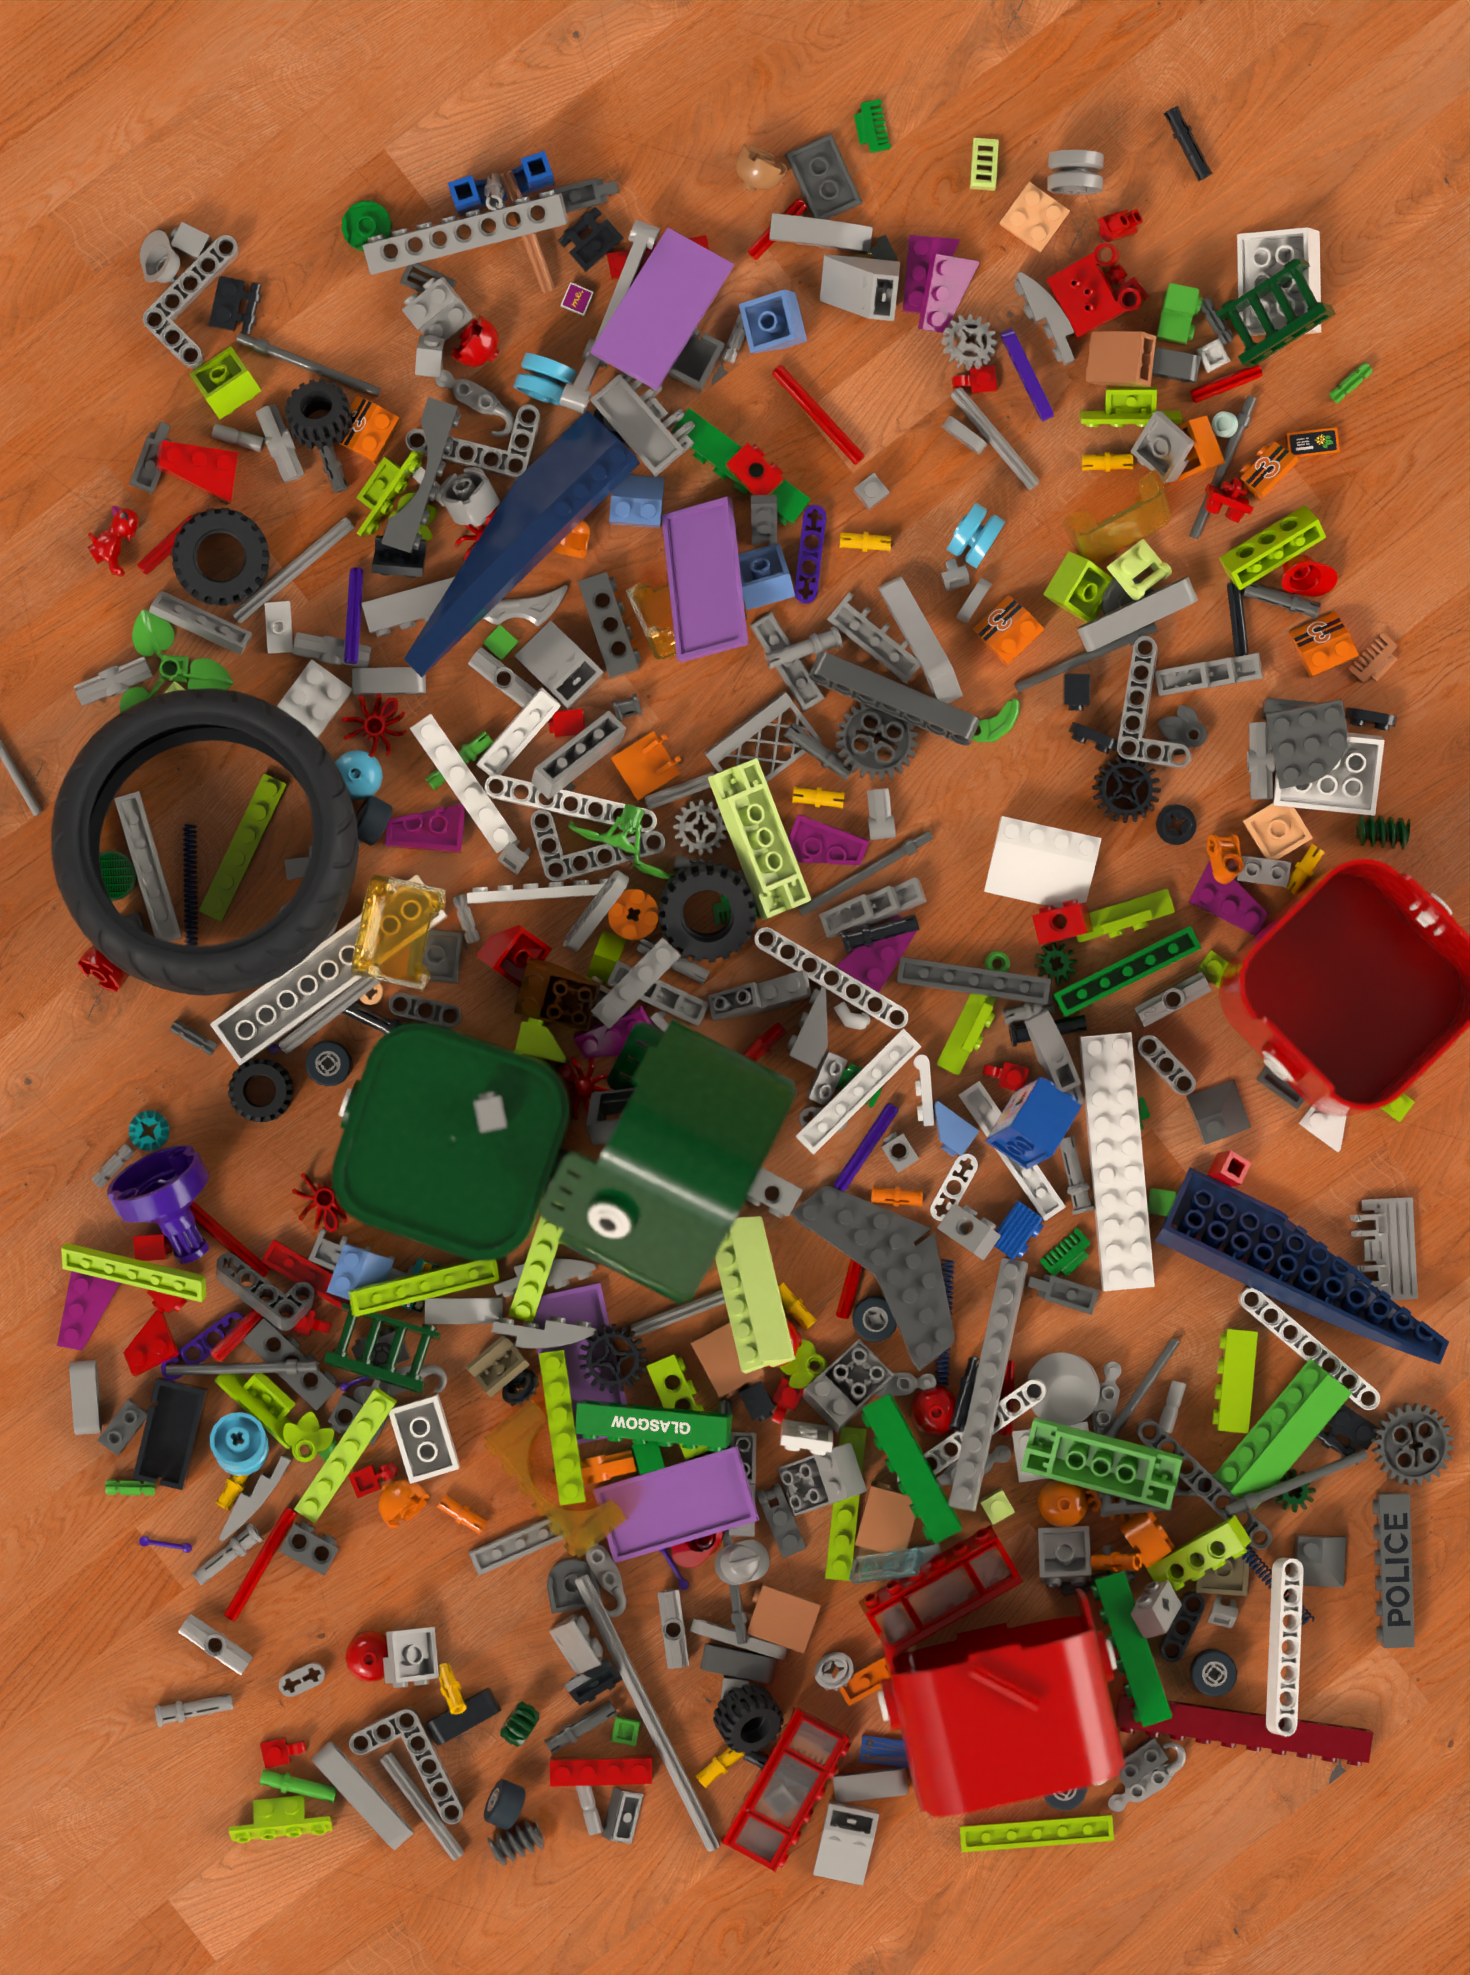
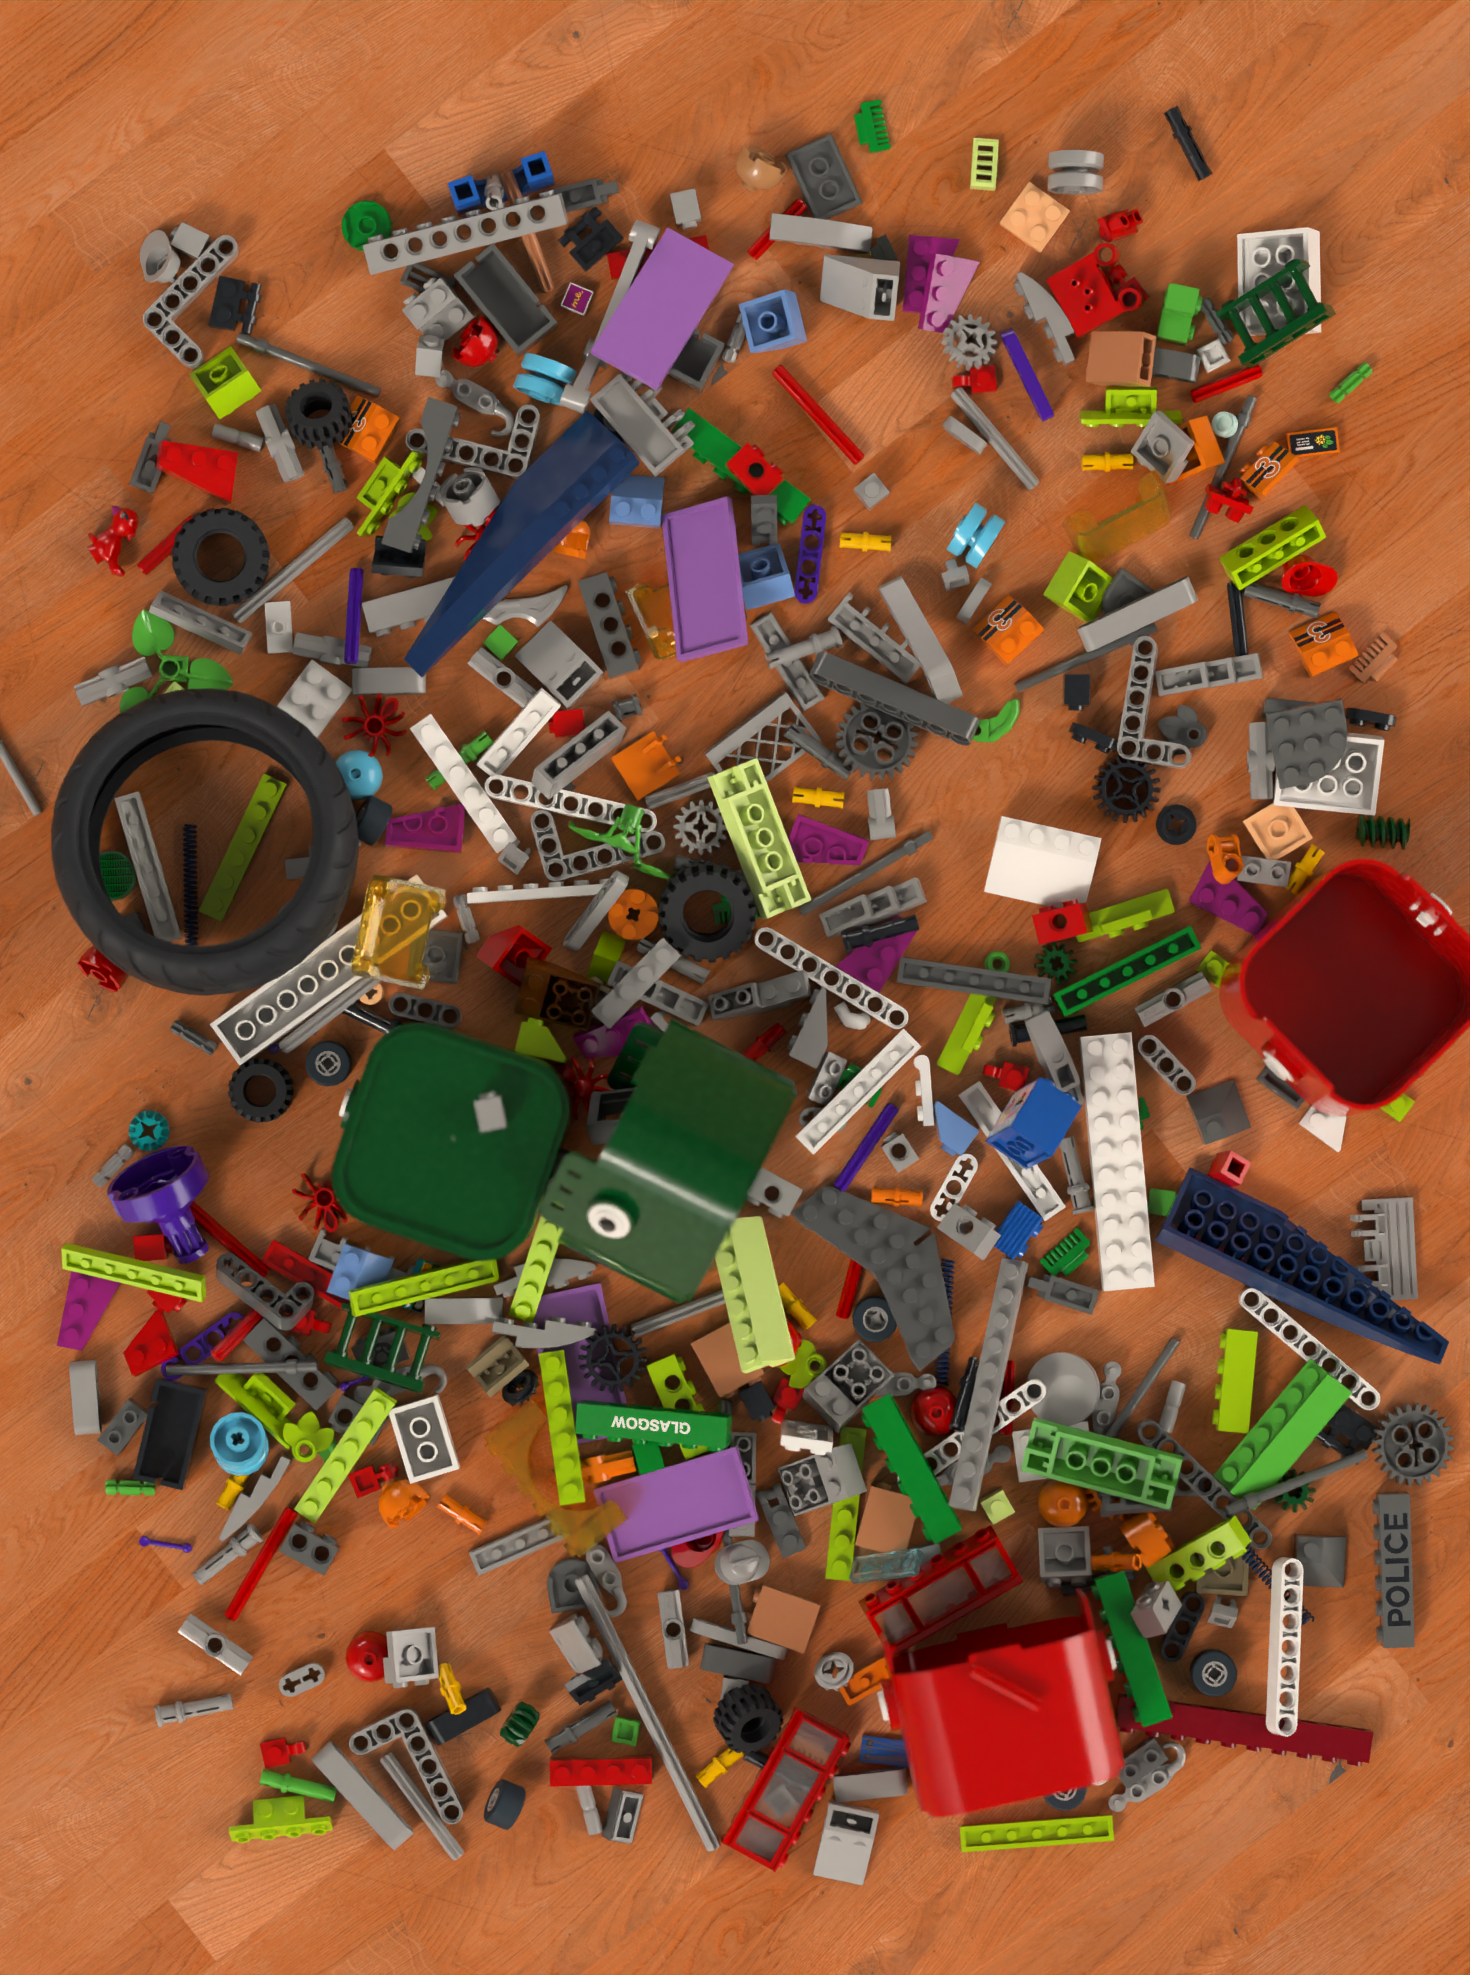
dark grey piece [487,1818,545,1866] -> none
yellowish green plate [1107,539,1172,601] -> none
none -> dark grey piece [454,243,558,358]
none -> light grey brick [670,189,701,230]

